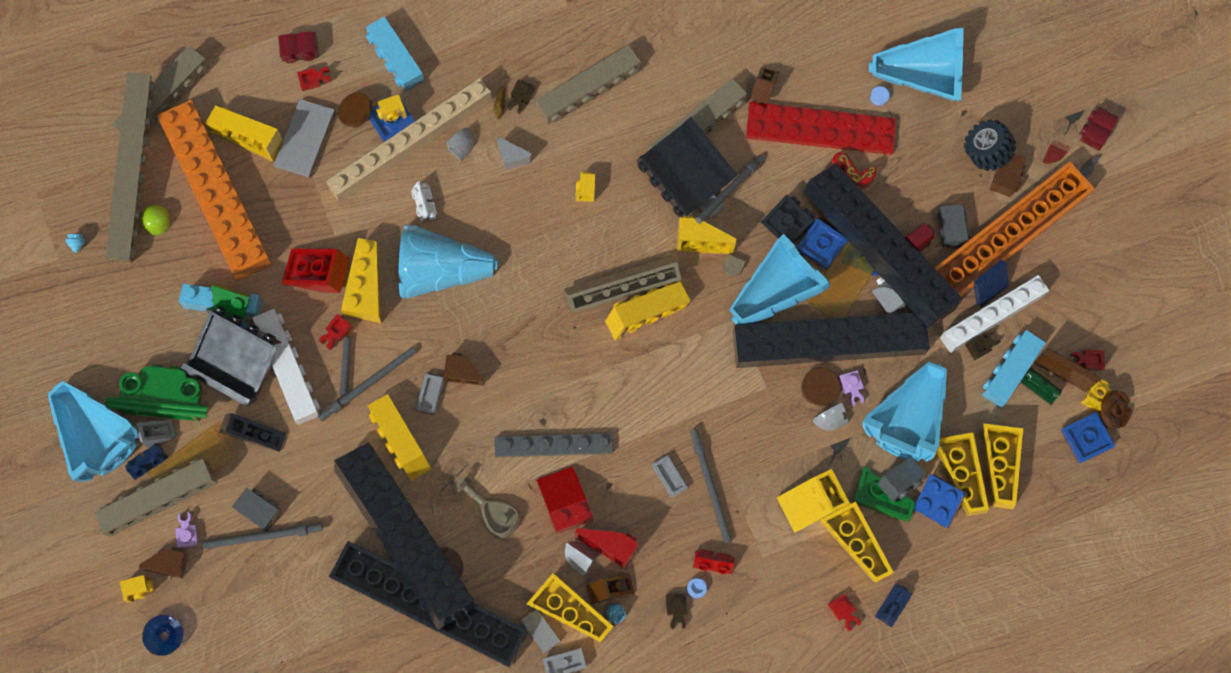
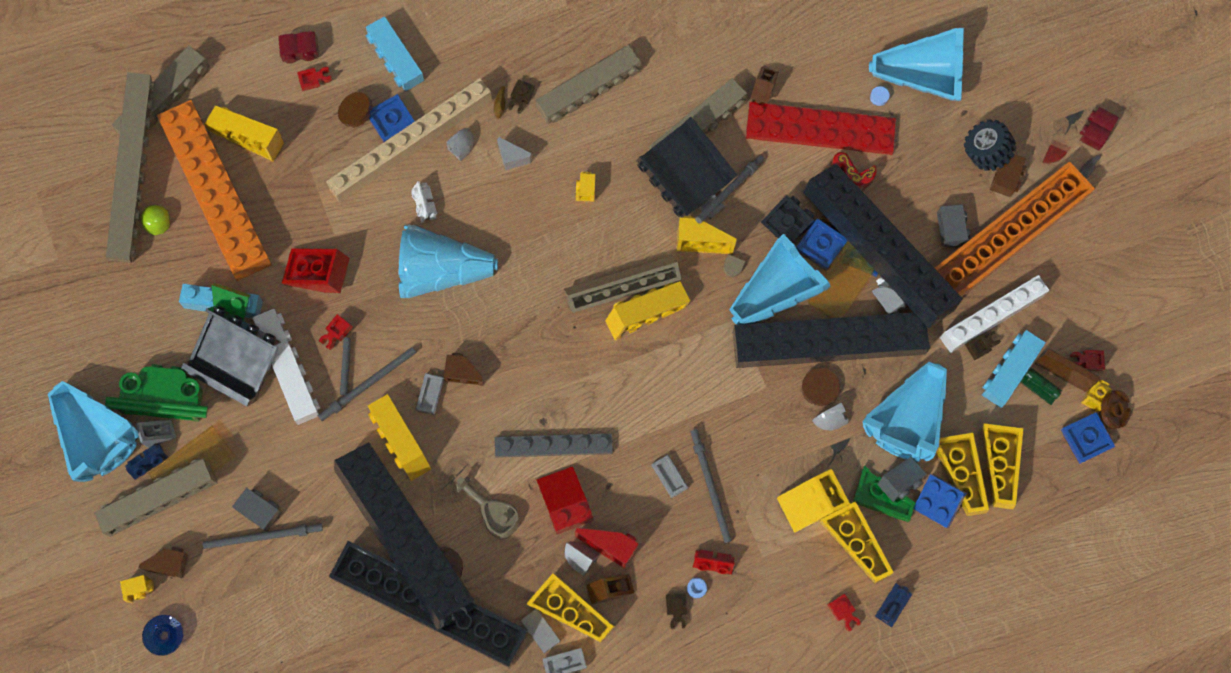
medium azure plate [66,234,86,253] -> none
lavender plate [175,512,199,549] -> none
black slope [219,413,286,452] -> none
light grey tile [274,99,335,178] -> none
yellow wedge [341,238,381,323] -> none
yellow brick [376,94,407,122] -> none
medium azure plate [606,604,626,624] -> none
lavender plate [838,370,864,406] -> none
dark red brick [906,223,935,252] -> none
dark blue tile [974,260,1009,307] -> none

